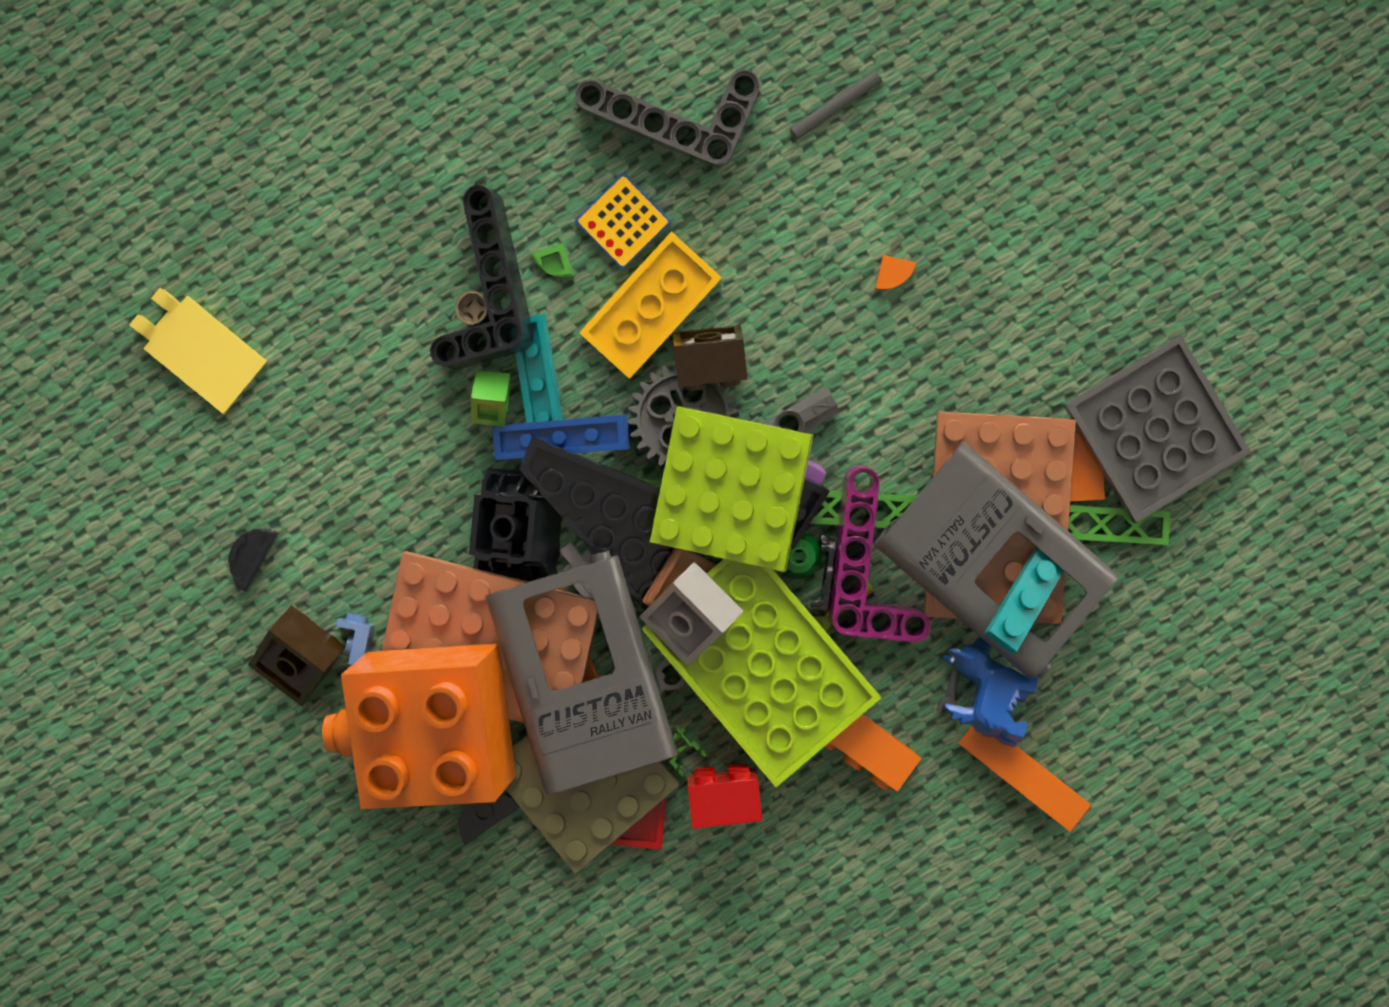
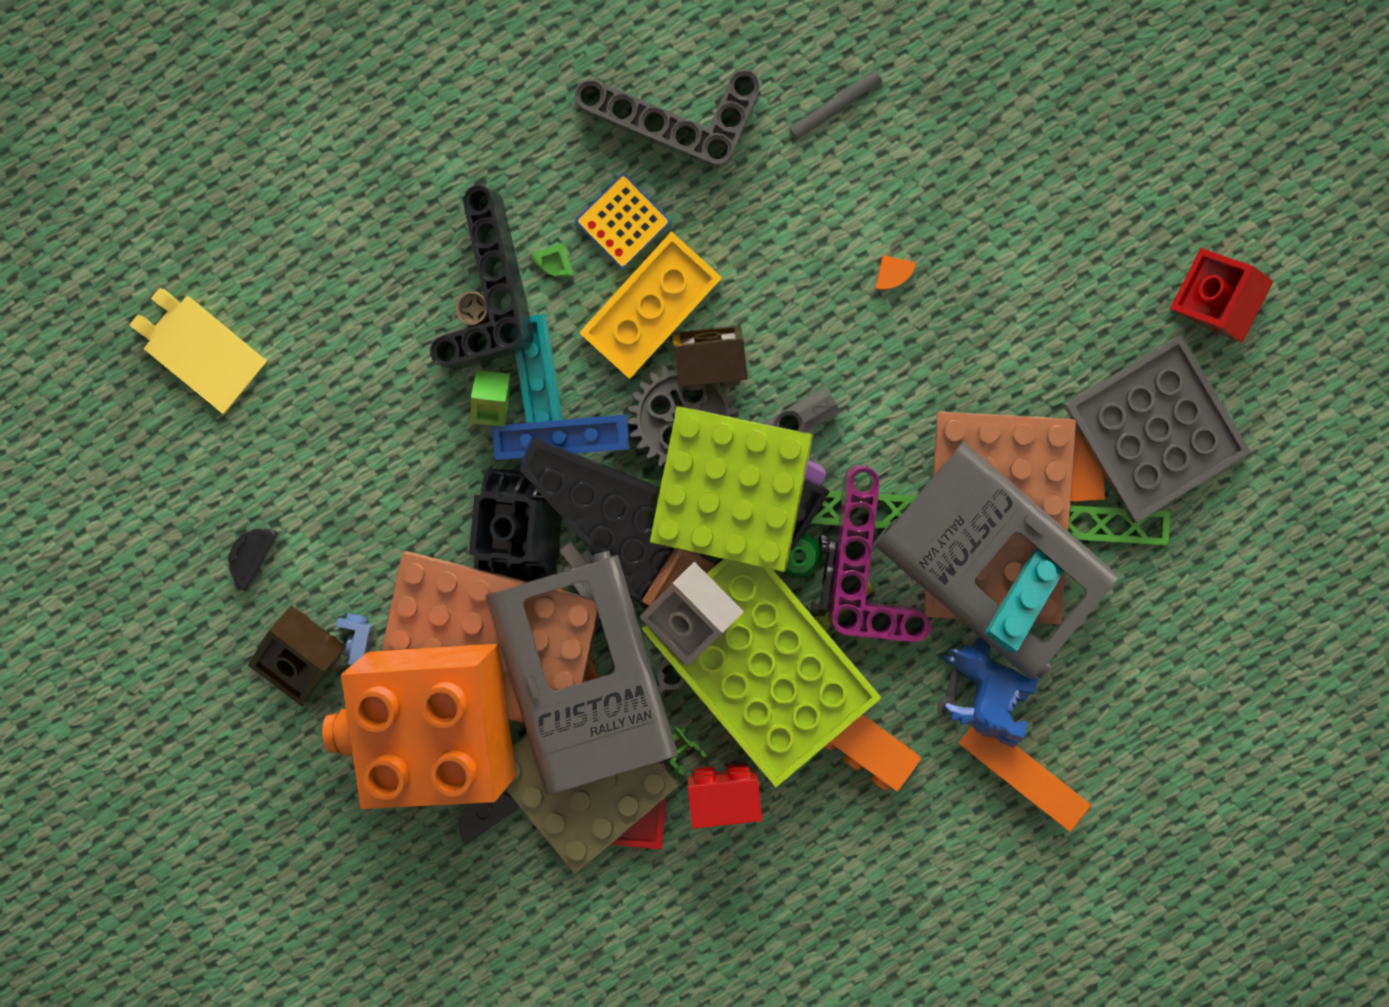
none -> red slope [1170,248,1274,342]

